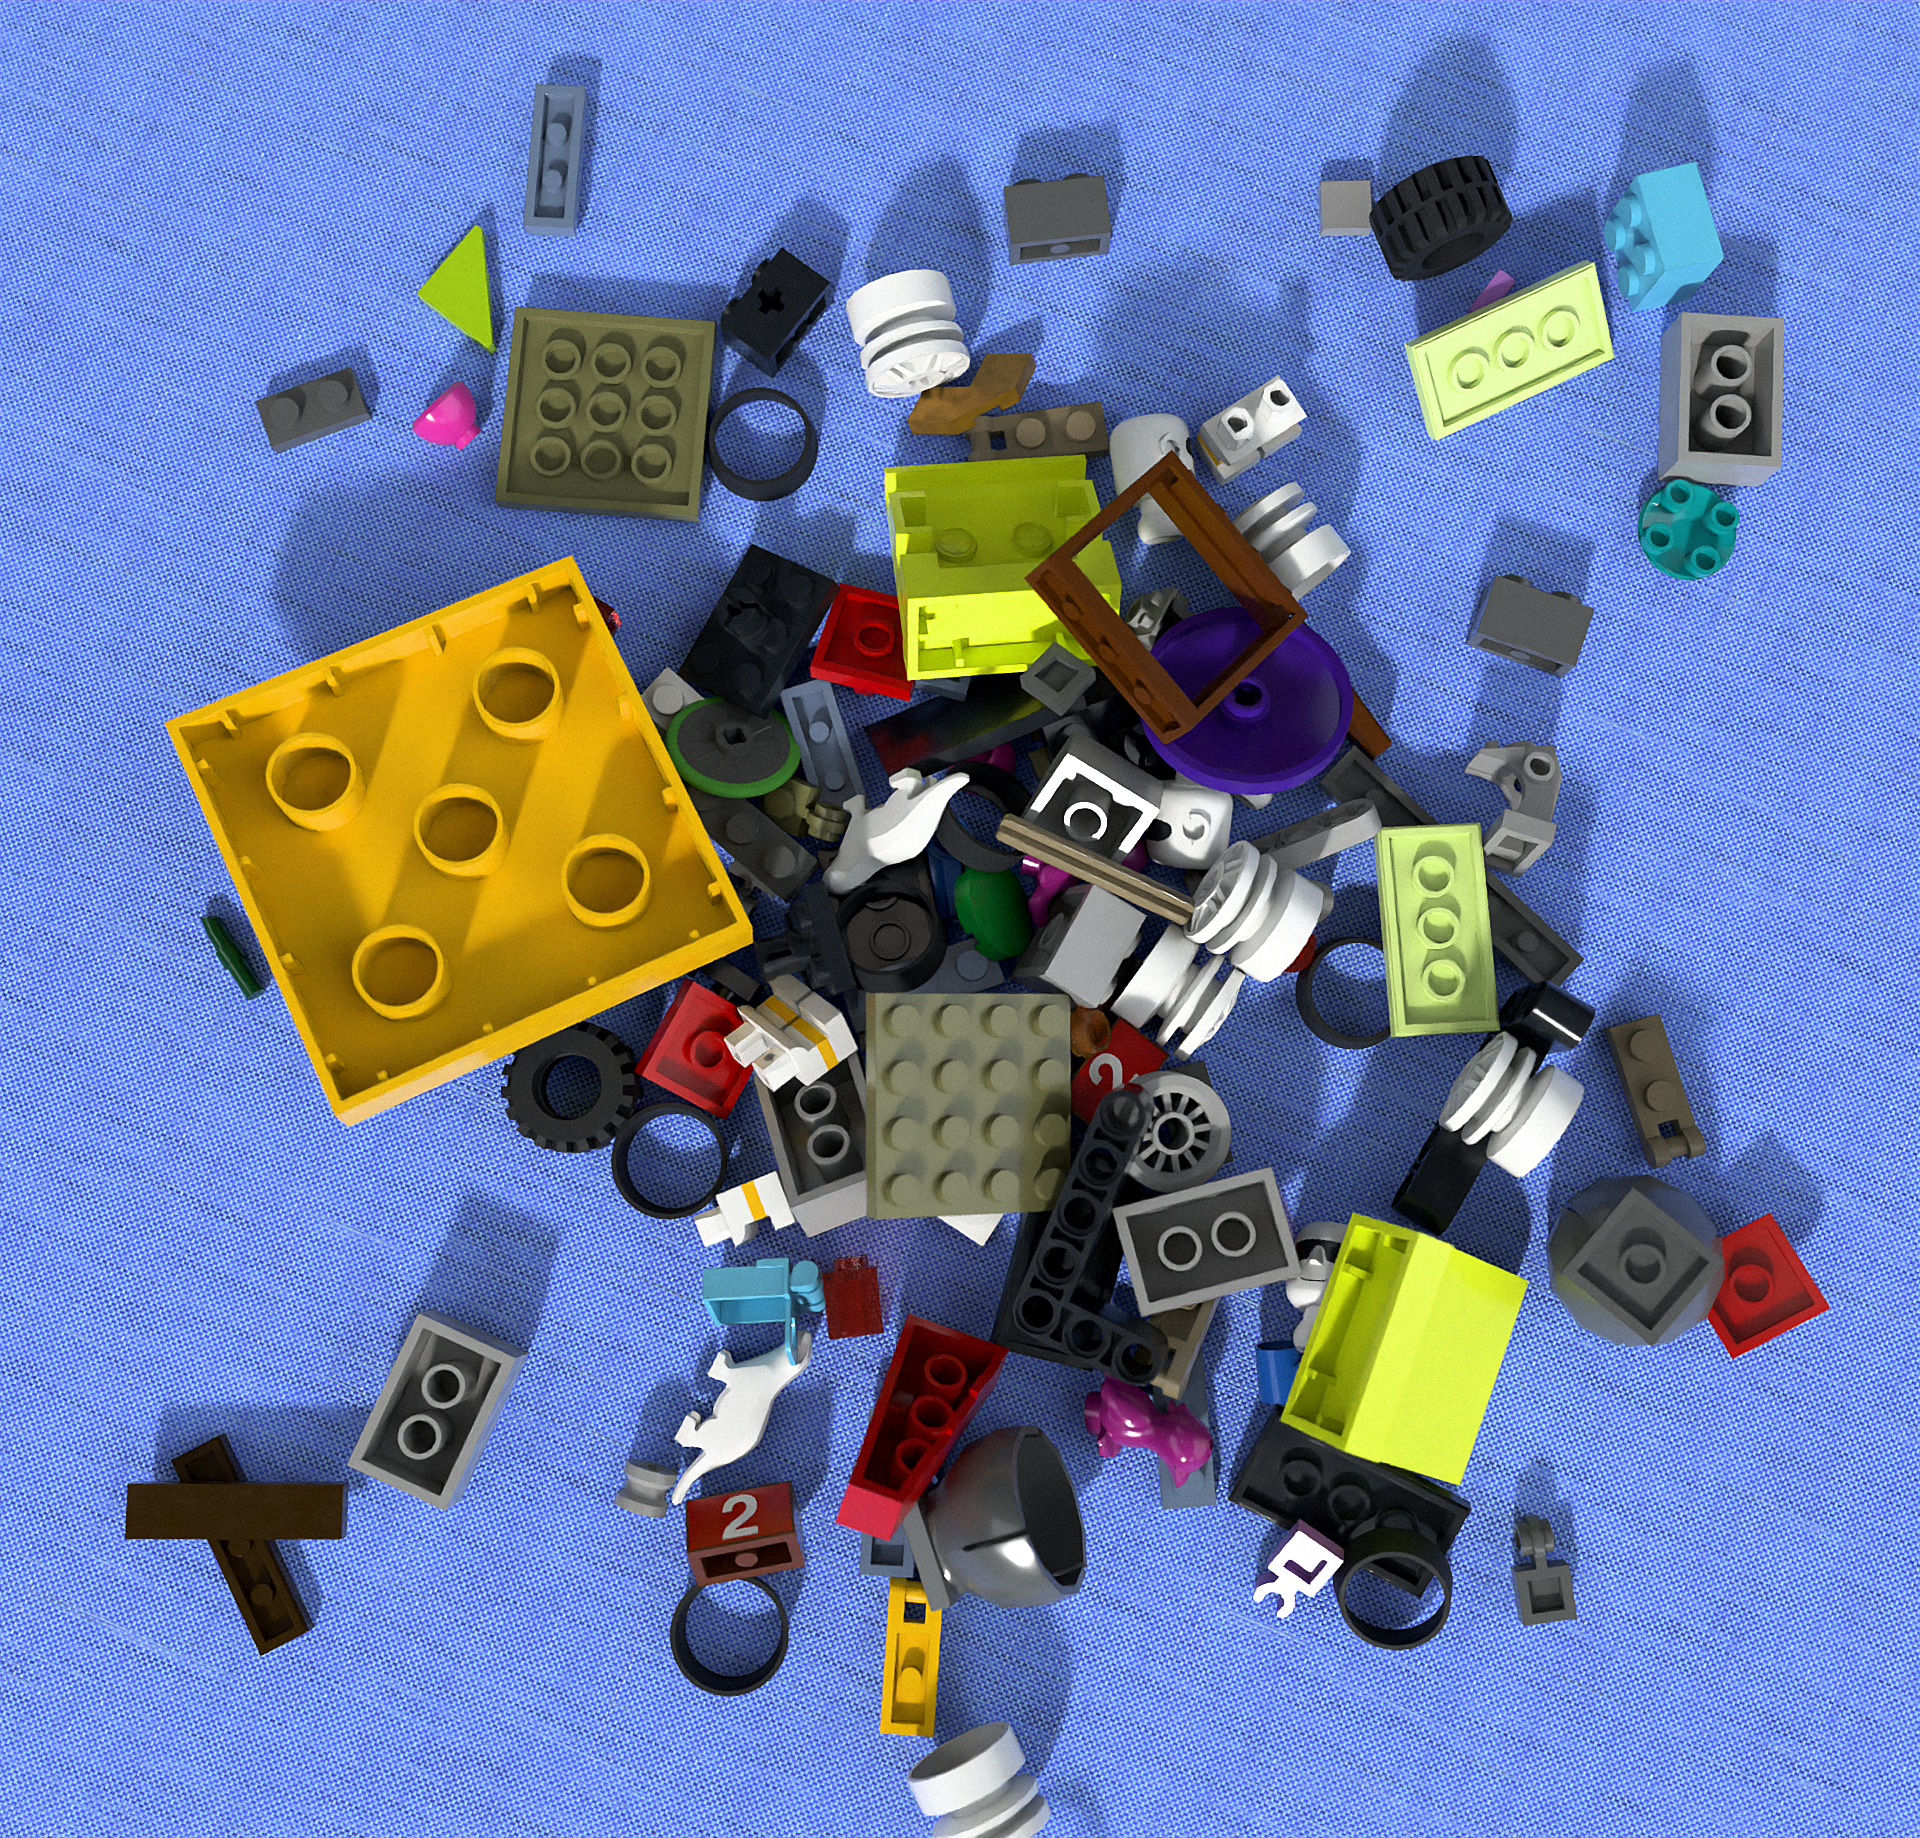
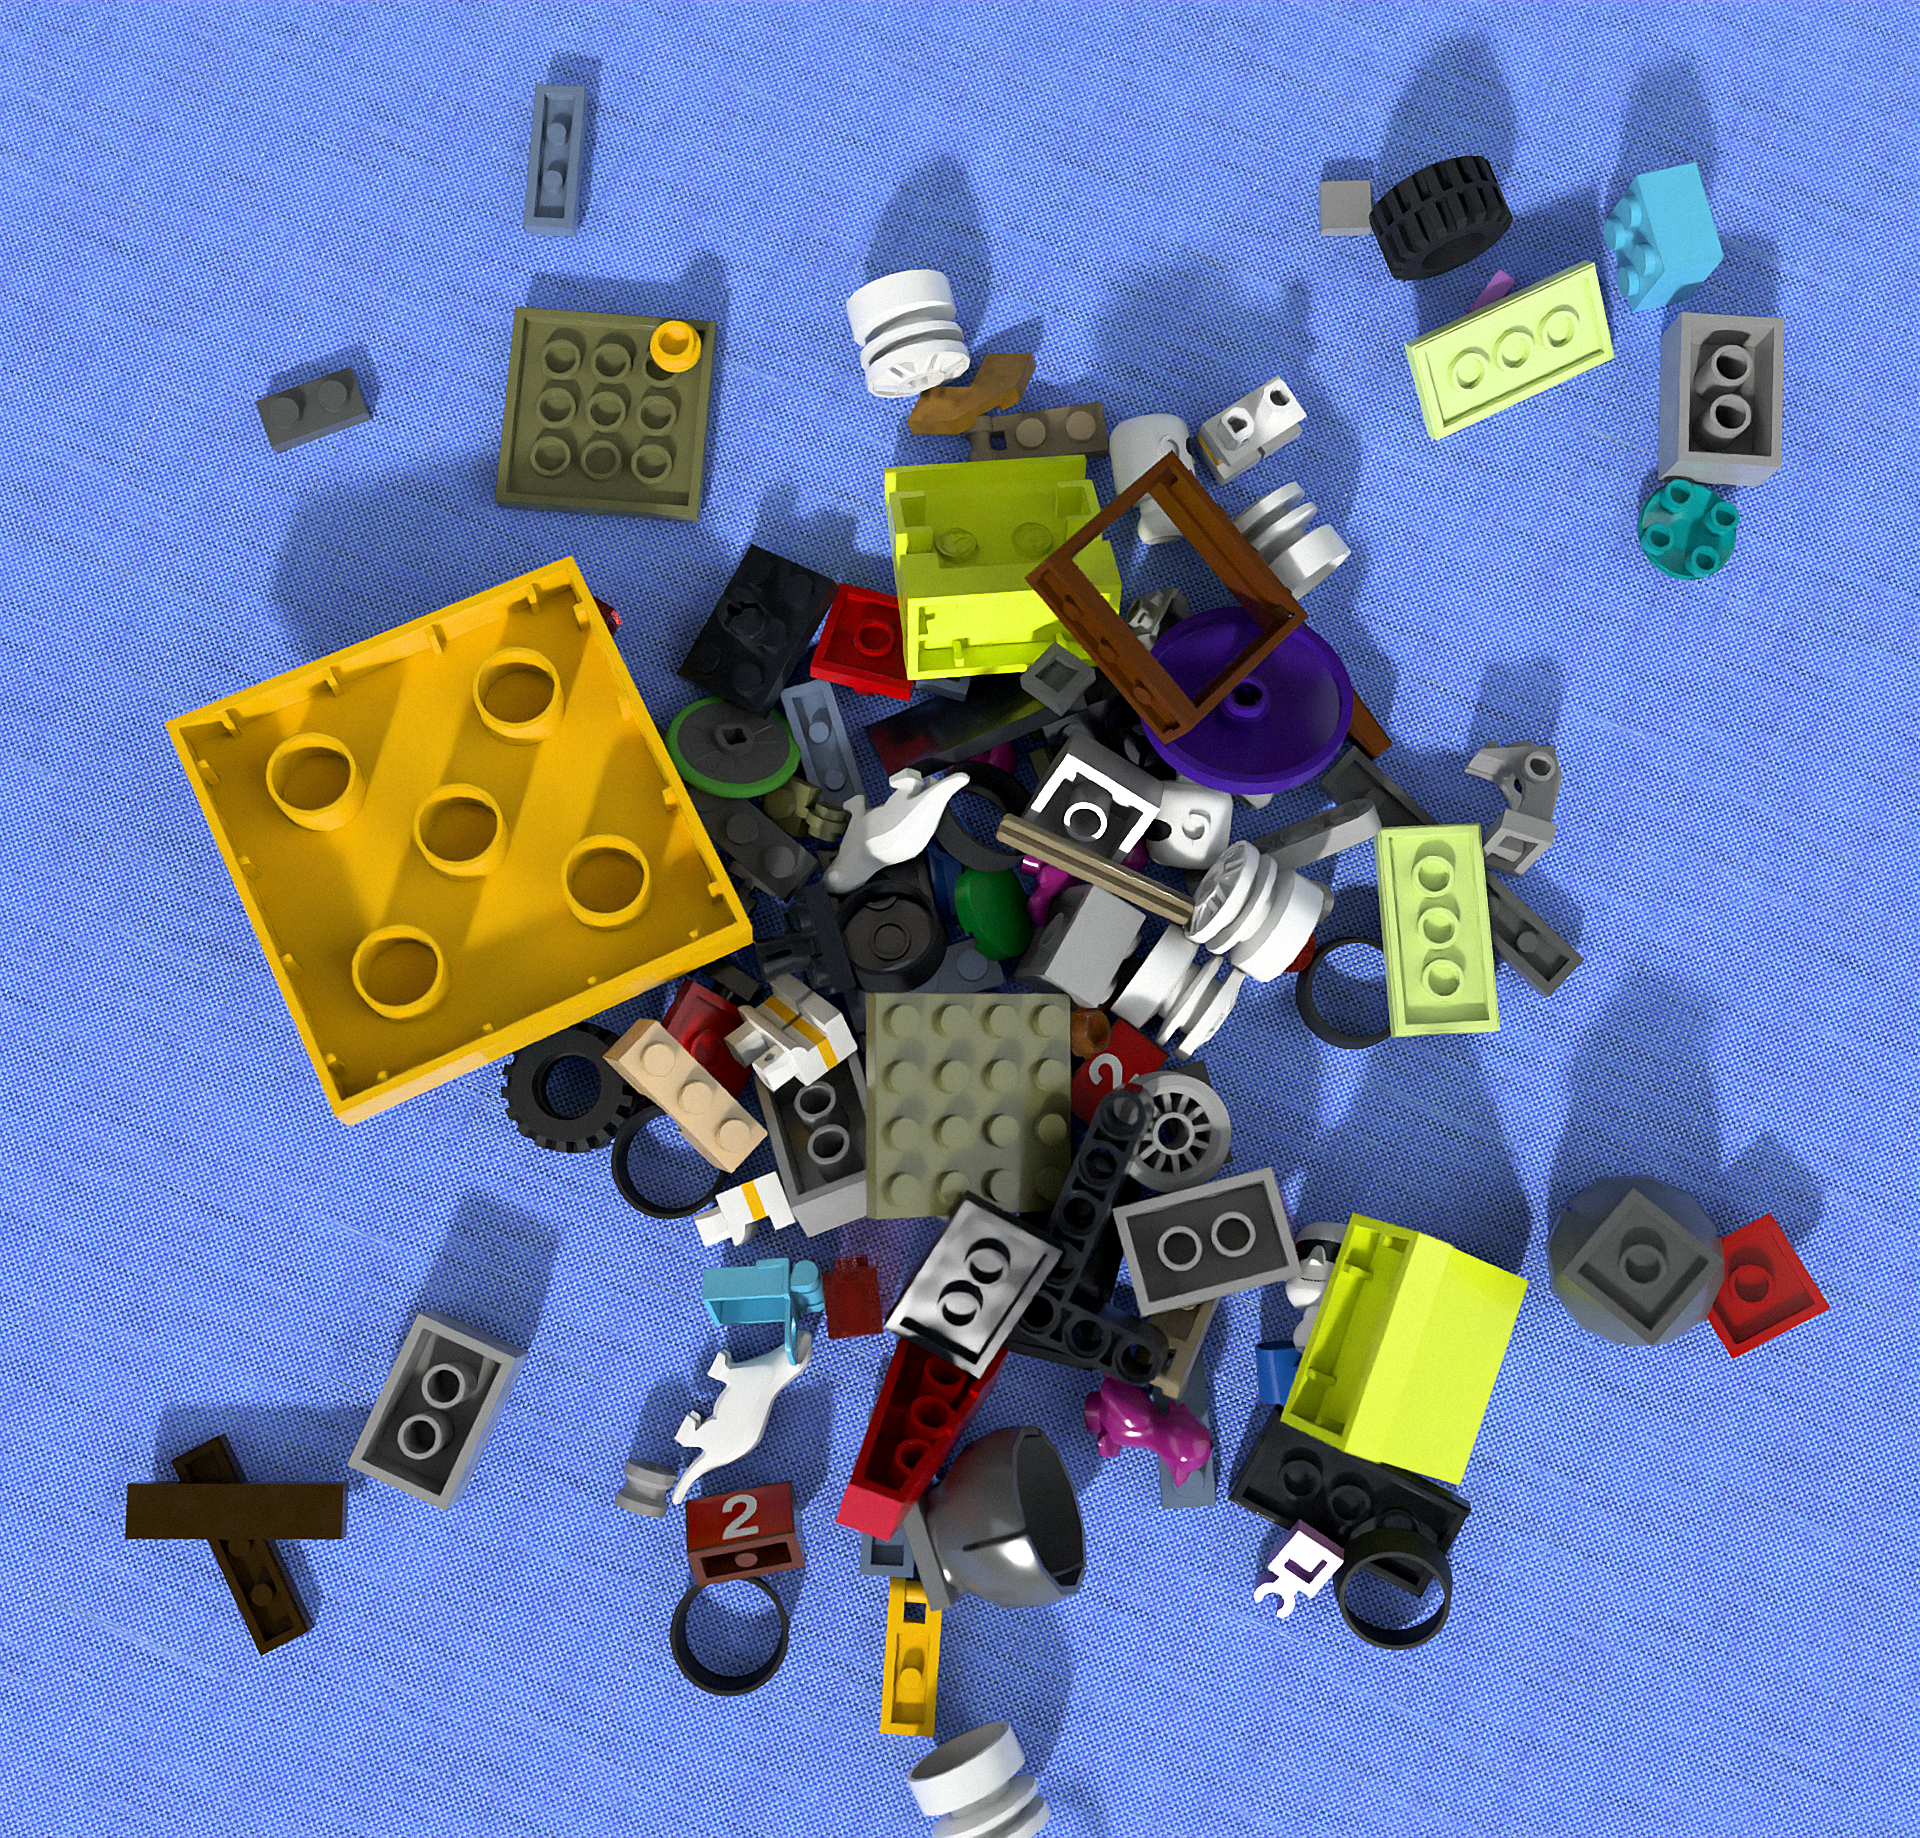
dark green piece [200,916,266,1000] -> none
dark pink brick [412,381,482,451] -> none
lime tile [417,224,496,355] -> none
white plate [641,666,705,731] -> none
black tyre [708,387,818,502] -> none
black brick [720,247,833,379] -> none
dark grey brick [1003,173,1111,265] -> none
black beam [1391,980,1596,1237] -> none
white wheel [1439,1031,1585,1178] -> none
dark grey brick [1465,575,1594,678] -> none
dark grey plate [1510,1514,1577,1626] -> none
dark tan plate [1604,1014,1706,1169] -> none
none -> tan arch [602,1018,769,1173]
none -> yellow plate [650,321,702,373]
none -> plate [884,1190,1063,1378]

